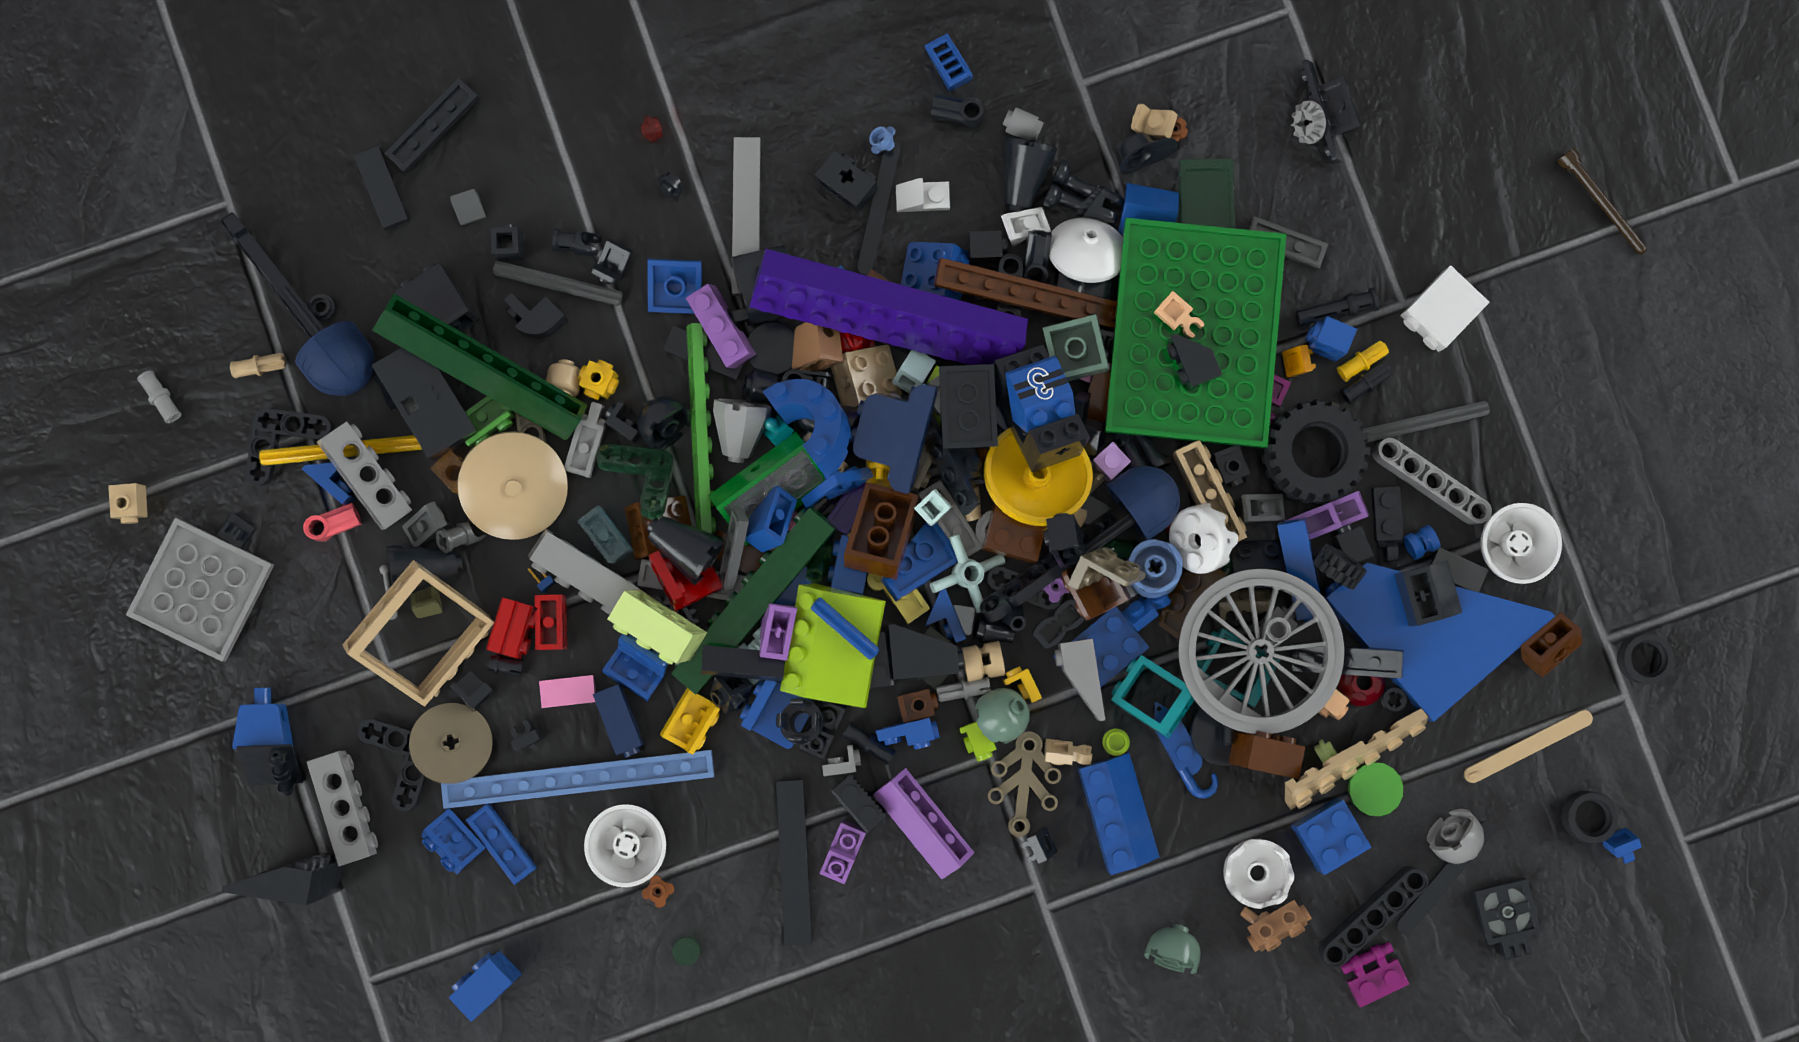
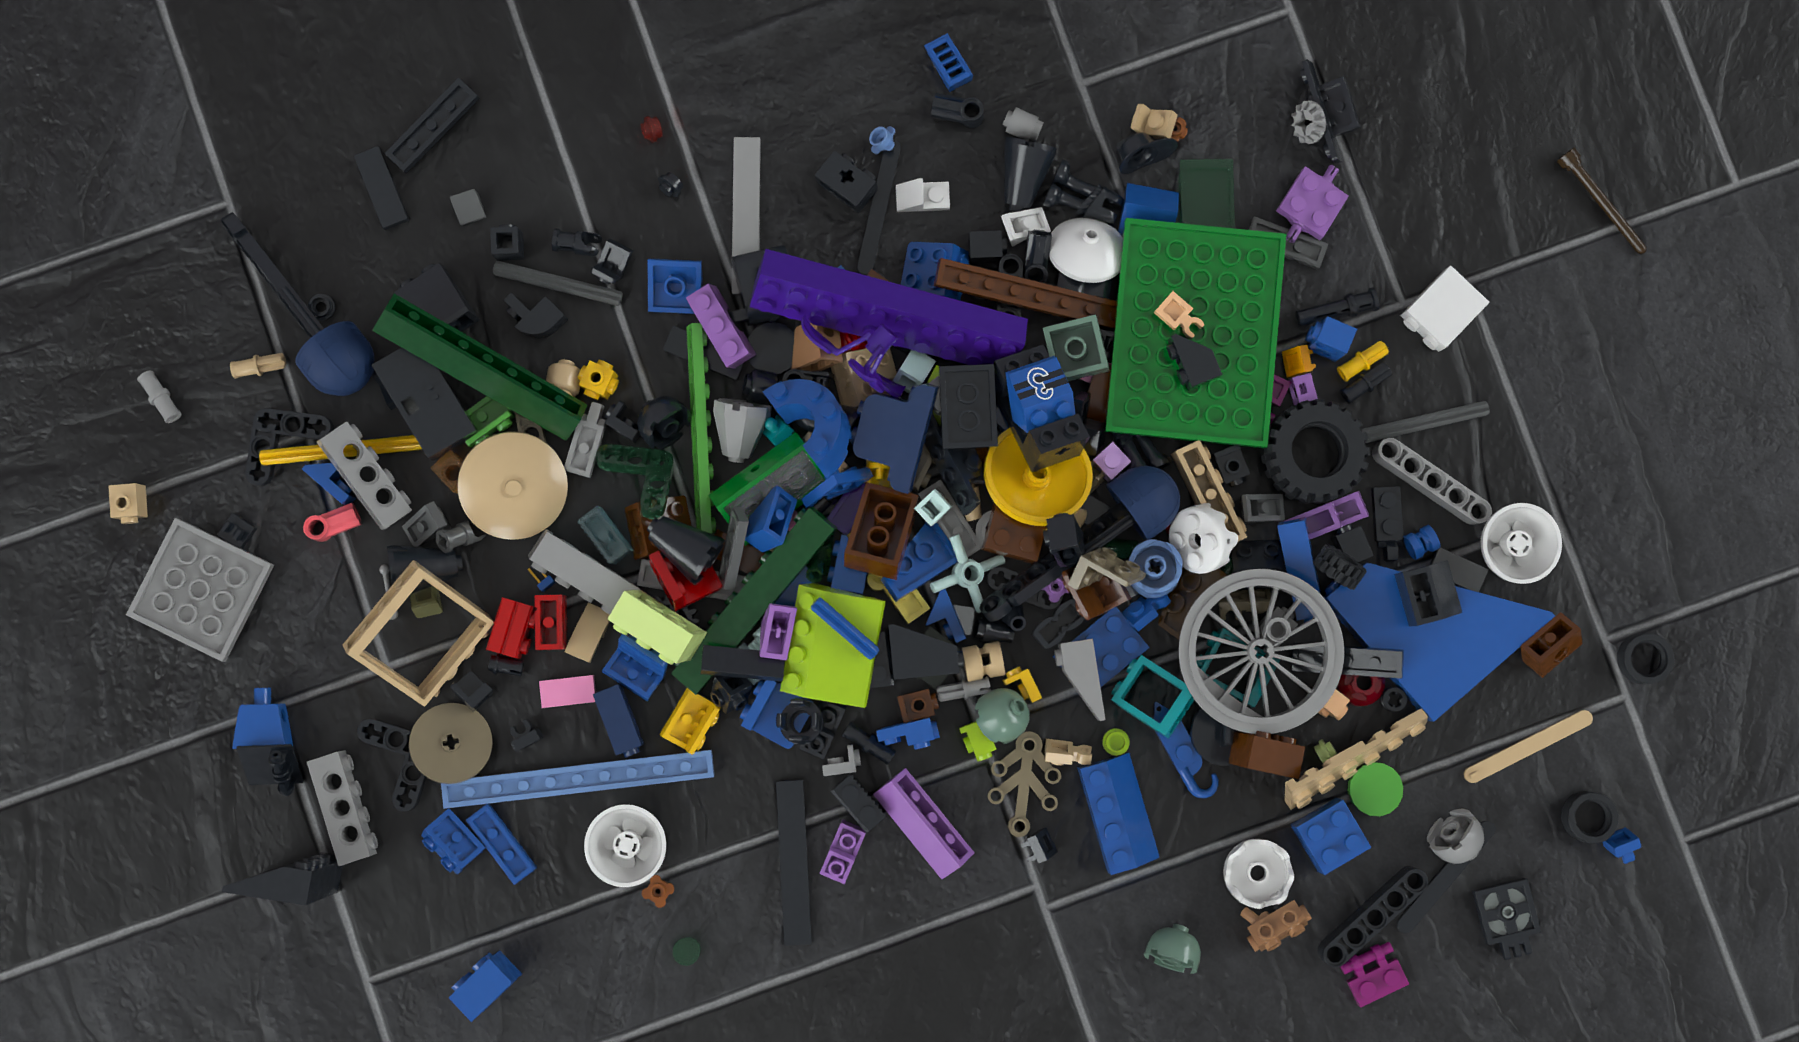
none -> tan slope [564,603,610,663]
none -> dark purple plant [801,314,906,398]
none -> medium lavender plate [1276,165,1349,243]
none -> medium lavender piece [1288,373,1318,405]

